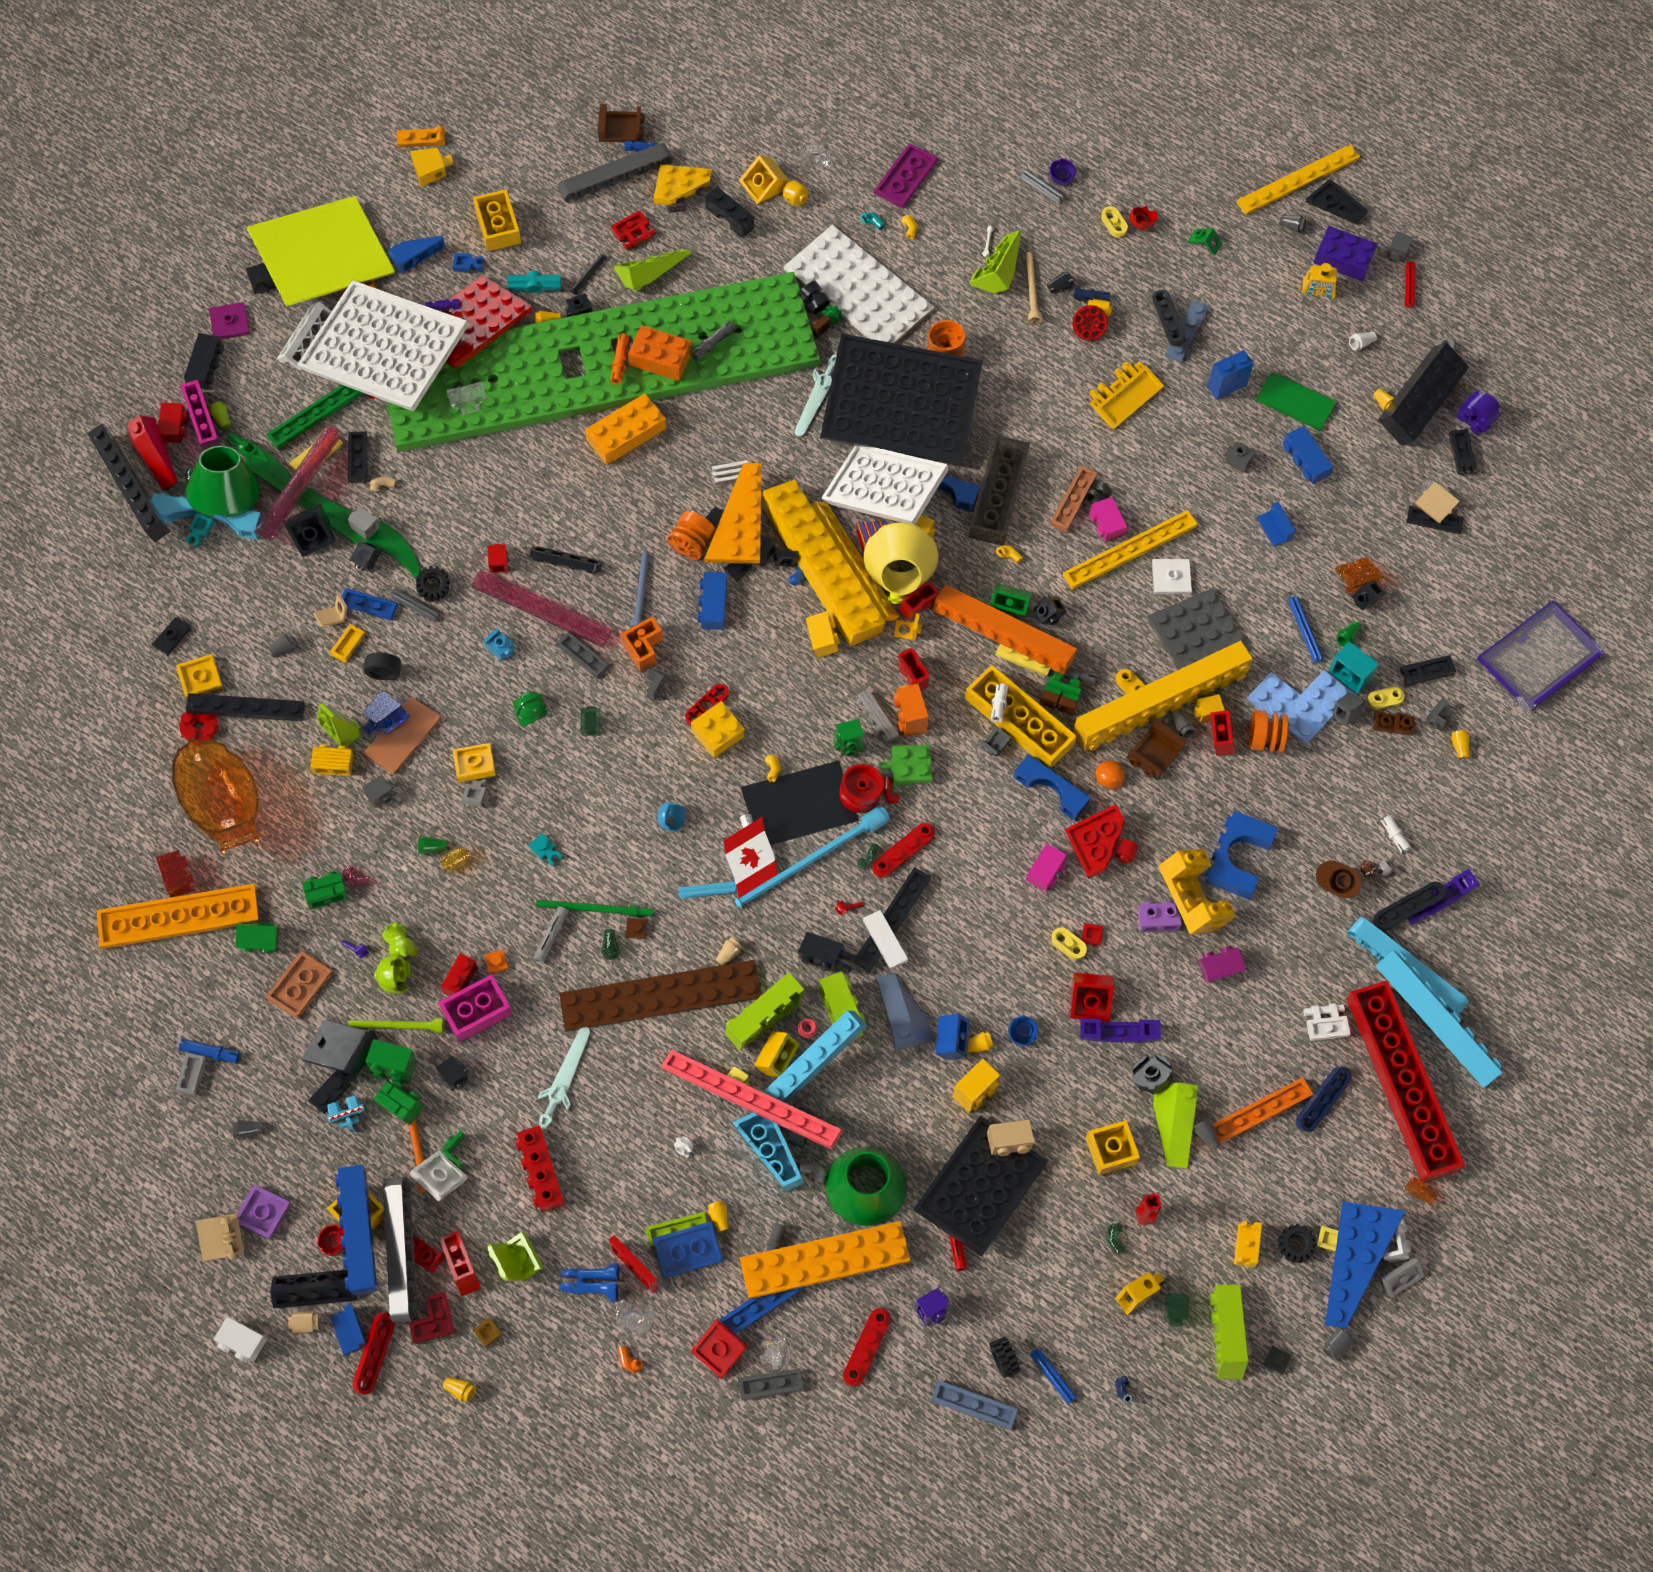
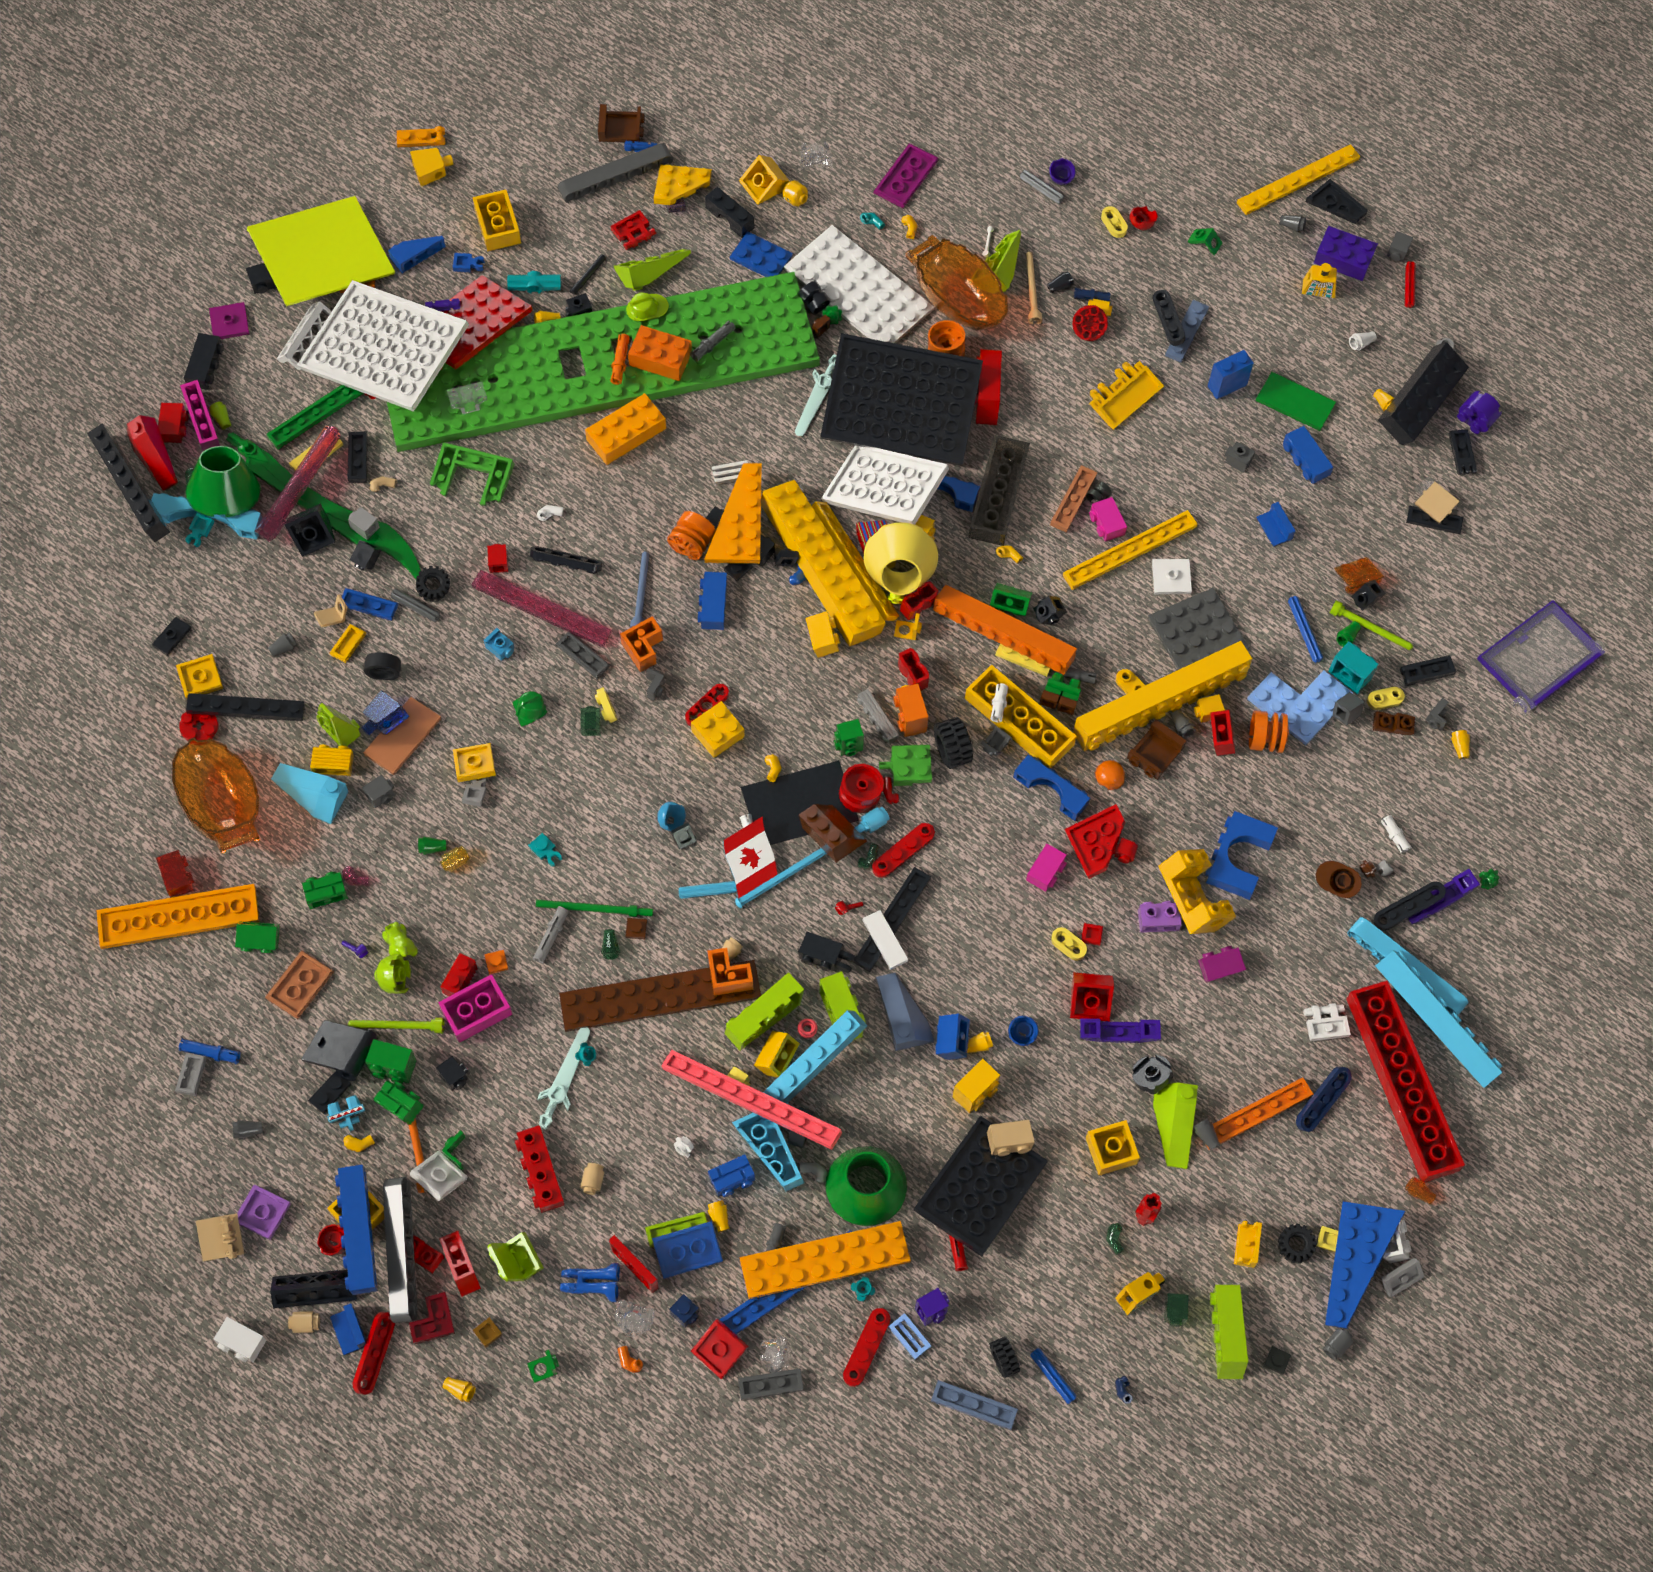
none -> medium azure wedge [271,763,349,824]
none -> yellow arm [343,1135,375,1152]
none -> bright green wedge [430,442,515,506]
none -> green bracket [527,1349,559,1383]
none -> white arm [537,505,564,521]
none -> teal plate [575,1042,596,1066]
none -> tan brick [580,1163,605,1195]
none -> light yellow plate [595,687,618,723]
none -> lime piece [626,292,669,322]
none -> dark blue brick [669,1294,699,1328]
none -> pearl dark grey plate [670,823,696,850]
none -> orange brick [707,948,753,996]
none -> blue brick [708,1154,755,1197]
none -> blue plate [730,231,793,277]
none -> reddish brown slope [799,804,867,863]
none -> teal plate [851,1277,875,1301]
none -> light blue tile [888,1313,931,1360]
none -> clear orange windscreen [905,235,1008,331]
none -> black tyre [934,717,973,769]
none -> red wedge [975,349,1002,425]
none -> lime piece [1329,600,1413,650]
none -> green plant [1479,868,1499,890]

